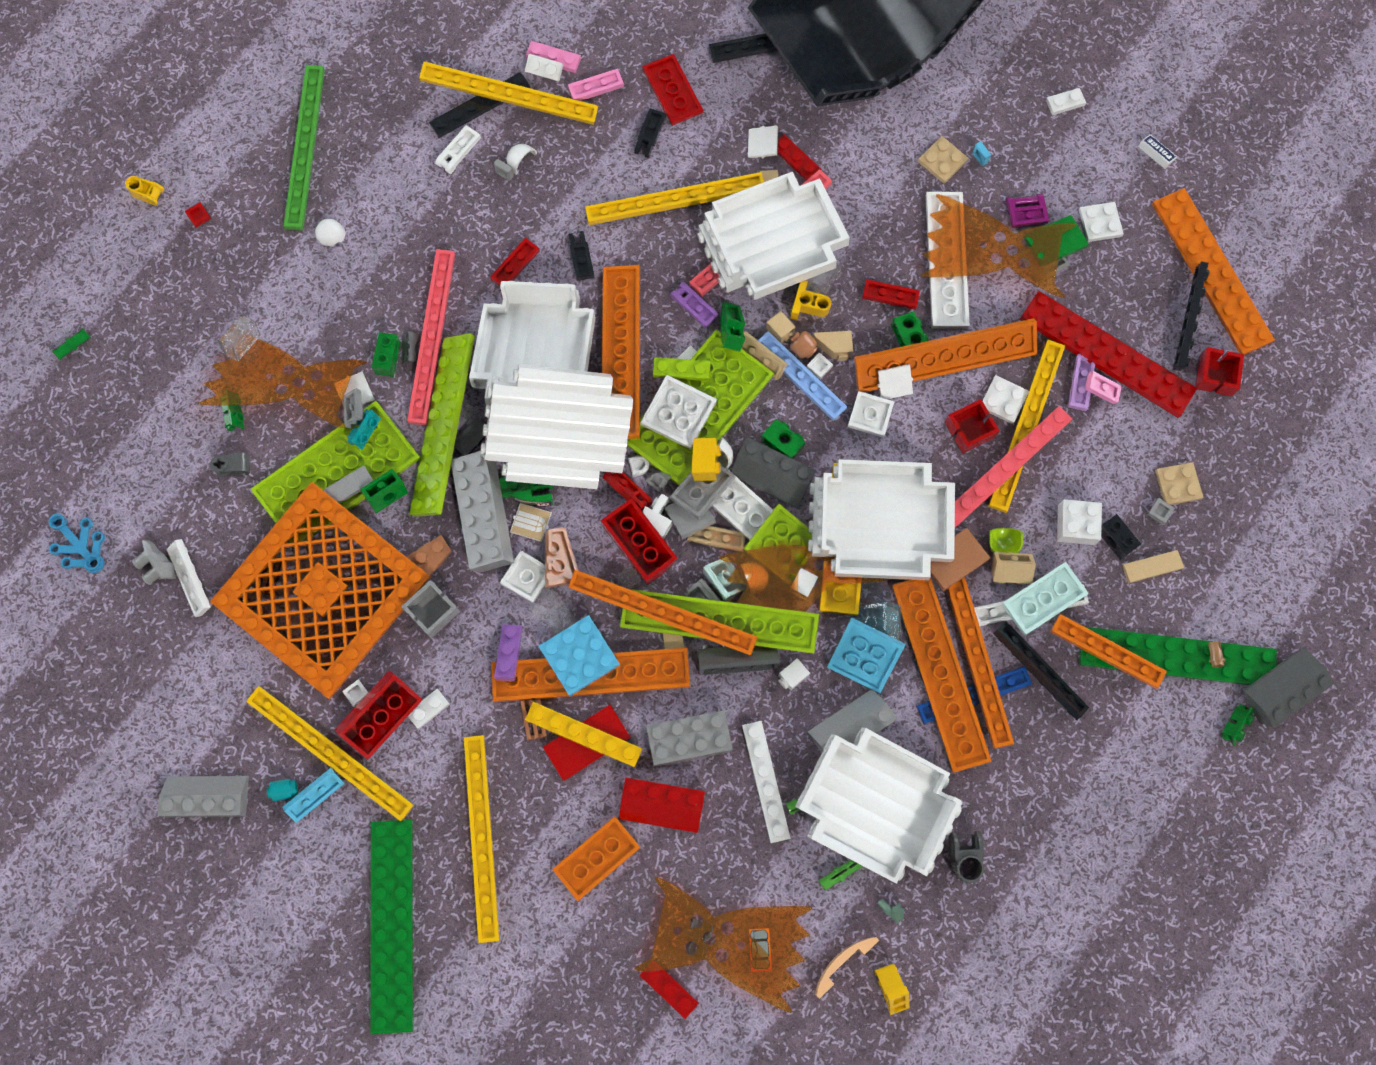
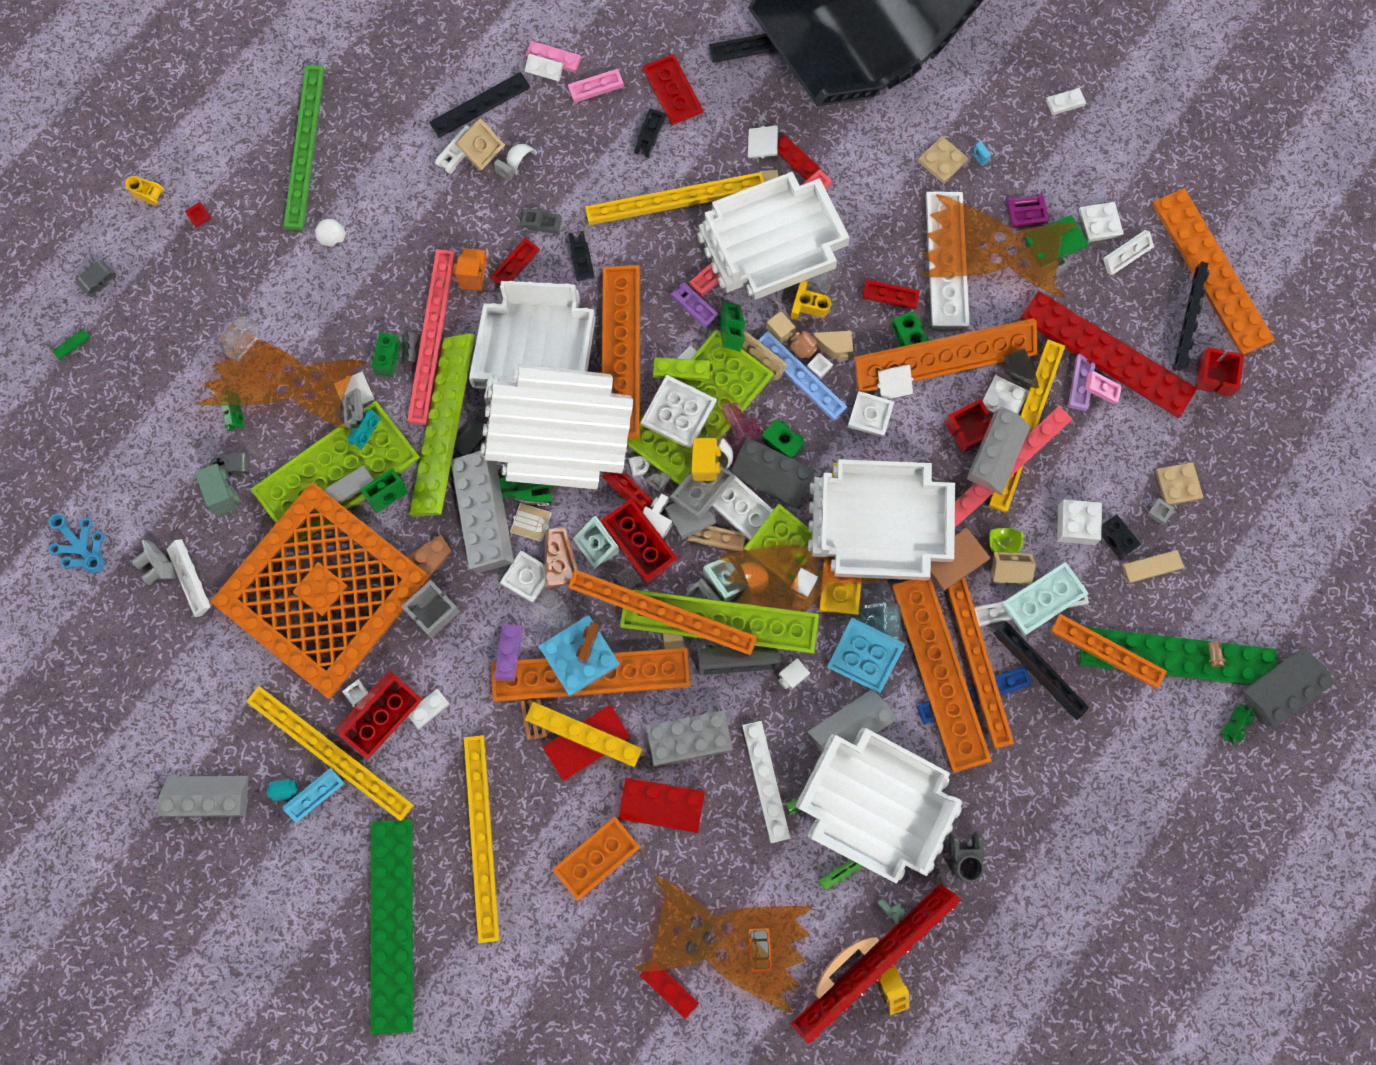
yellow plate [419,62,598,125] -> none
white slope [1138,134,1177,169] -> none
none -> dark grey beam [76,260,116,297]
none -> sand green brick [195,464,241,516]
none -> orange brick [453,248,487,291]
none -> tan plate [455,118,505,171]
none -> dark grey slope [520,209,562,234]
none -> light aqua slope [573,516,619,569]
none -> dark orange plate [576,622,600,665]
none -> clear pink plate [722,403,764,440]
none -> red plate [790,884,961,1044]
none -> light grey slope [966,406,1030,495]
none -> clear smoke slope [1002,348,1039,389]
none -> white plate [1103,230,1154,275]

